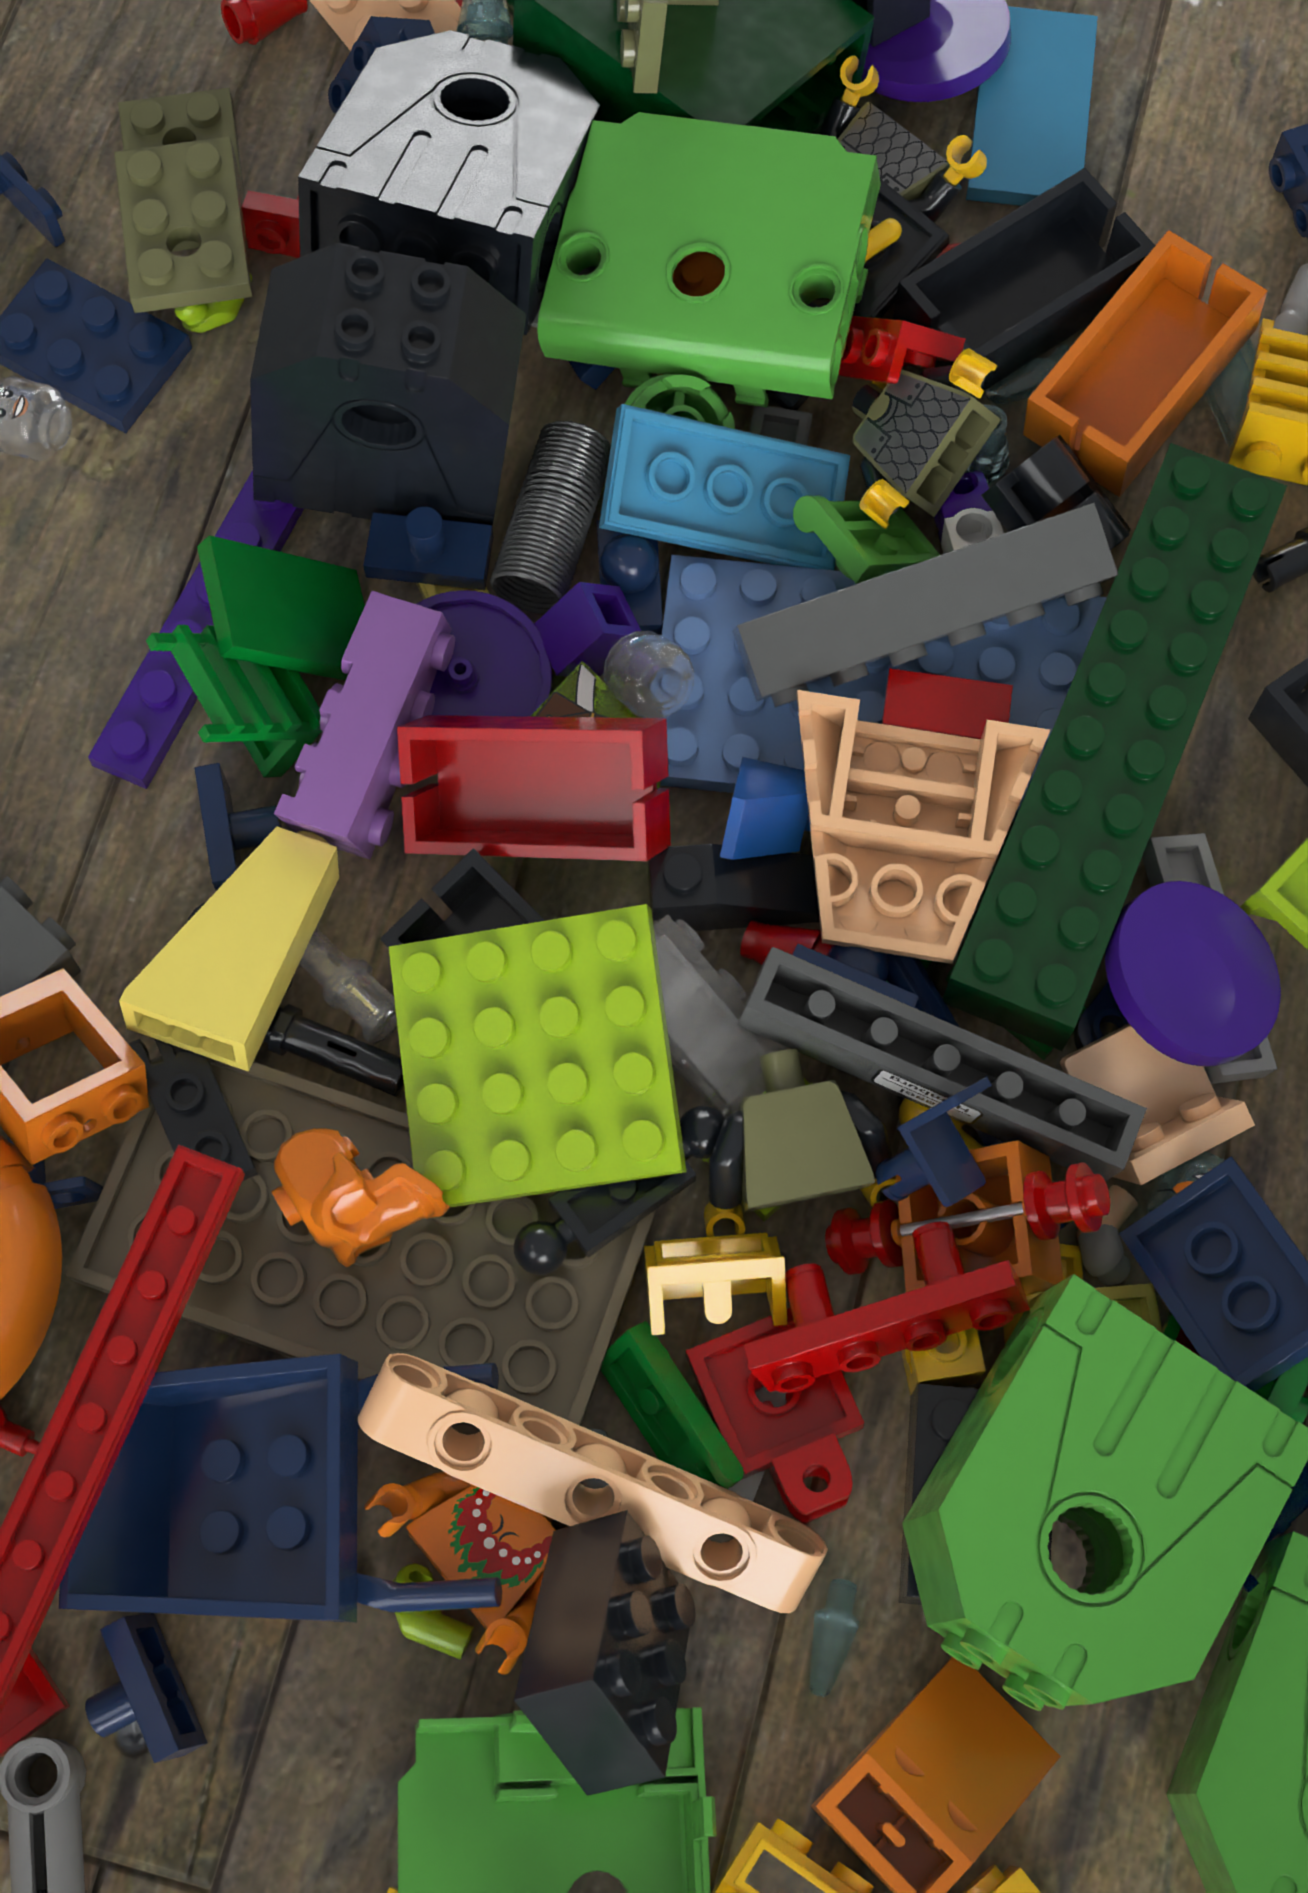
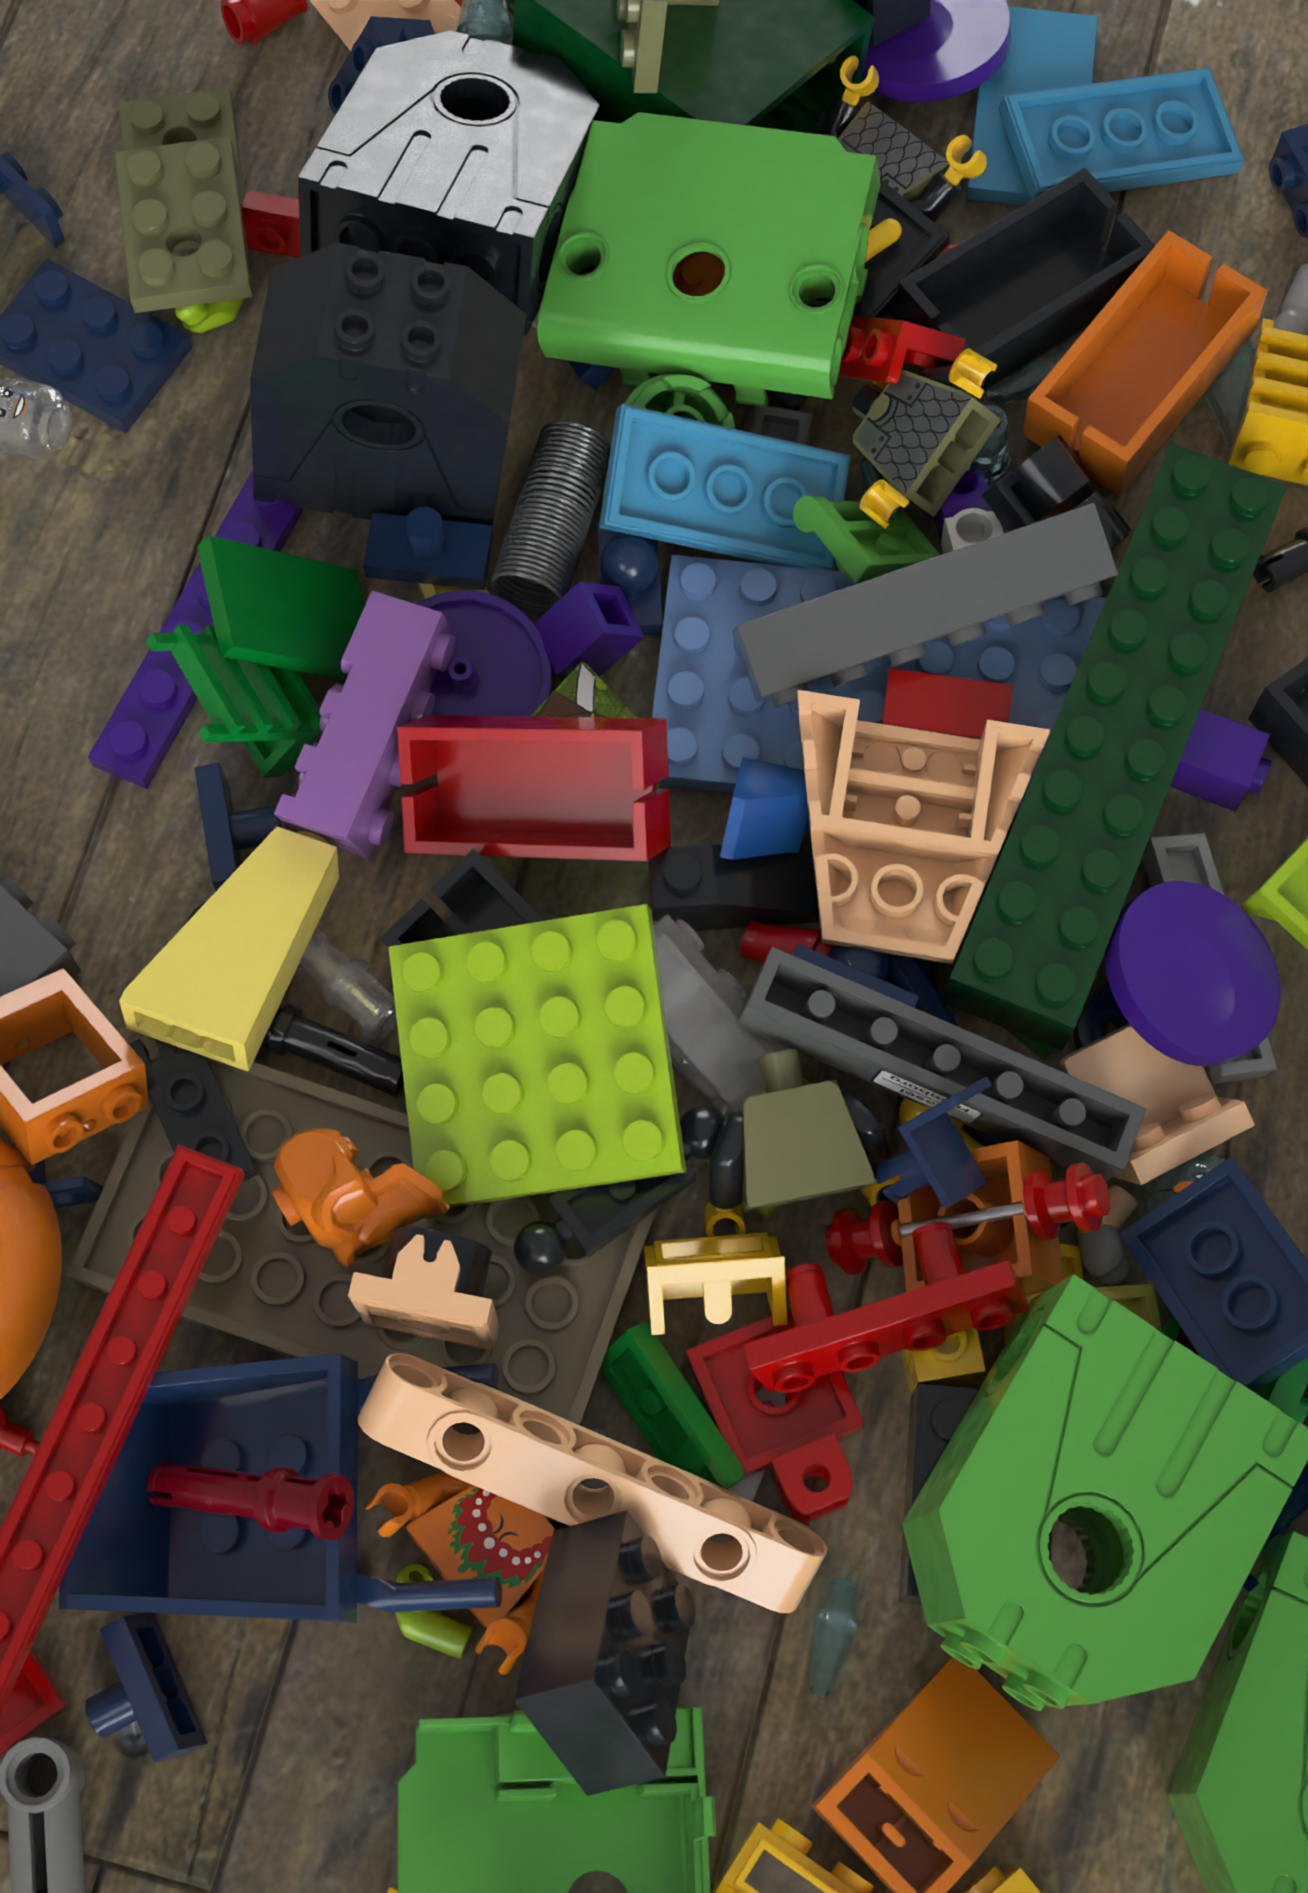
clear head [603,631,694,718] -> none
none -> dark red pin [147,1460,354,1541]
none -> light nougat piece [348,1227,500,1350]
none -> dark azure tile [998,67,1245,201]
none -> dark purple brick [1170,708,1272,812]

